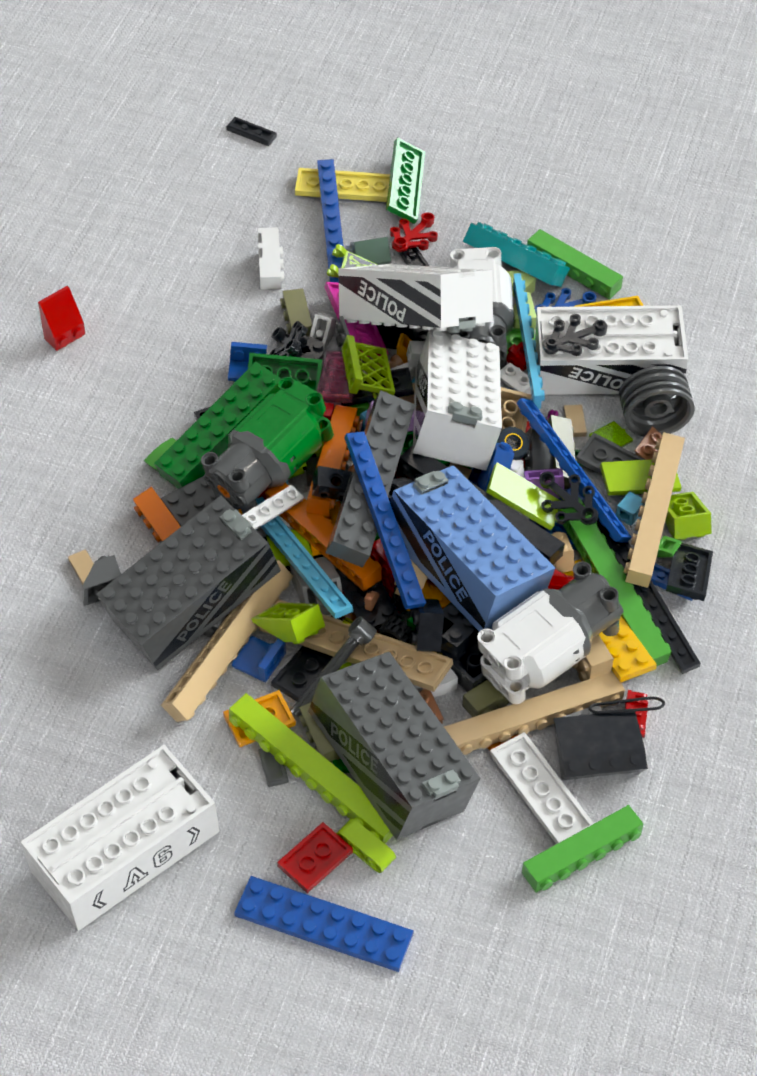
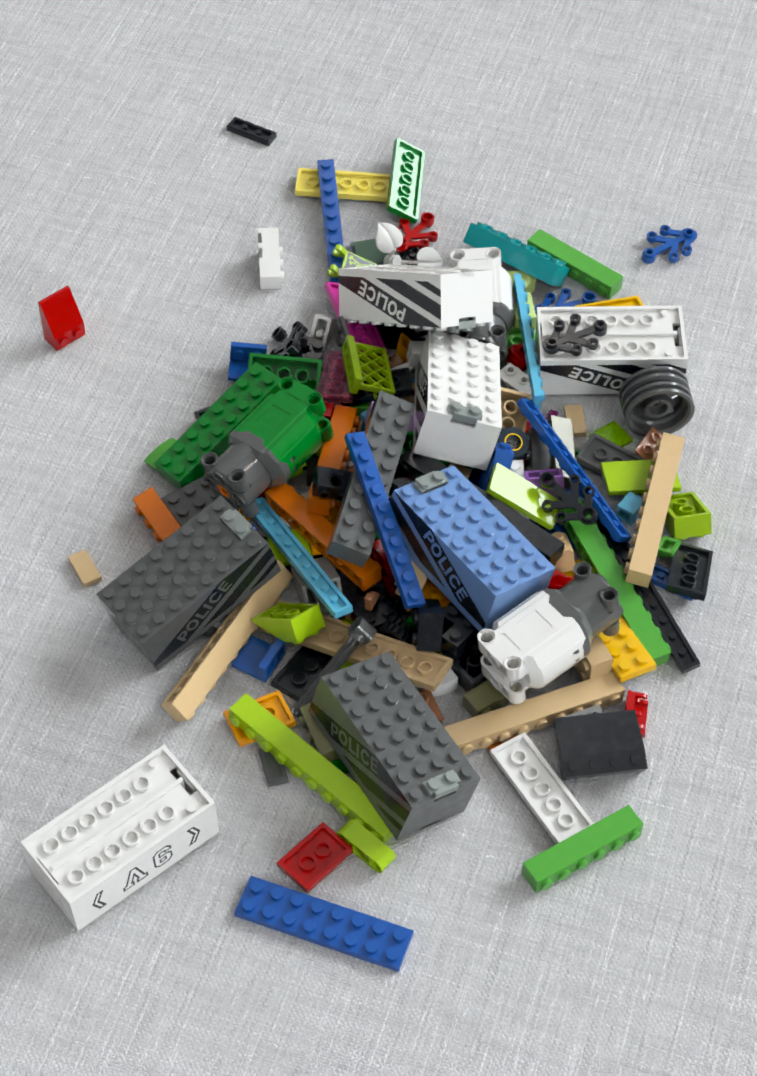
dark grey slope [83,555,121,606] -> none
white bracket [242,485,304,530] -> none
olive brick [280,288,312,337] -> none
black piece [589,696,665,714] -> none
none -> white plant [376,223,443,267]
none -> blue plant [642,225,697,264]

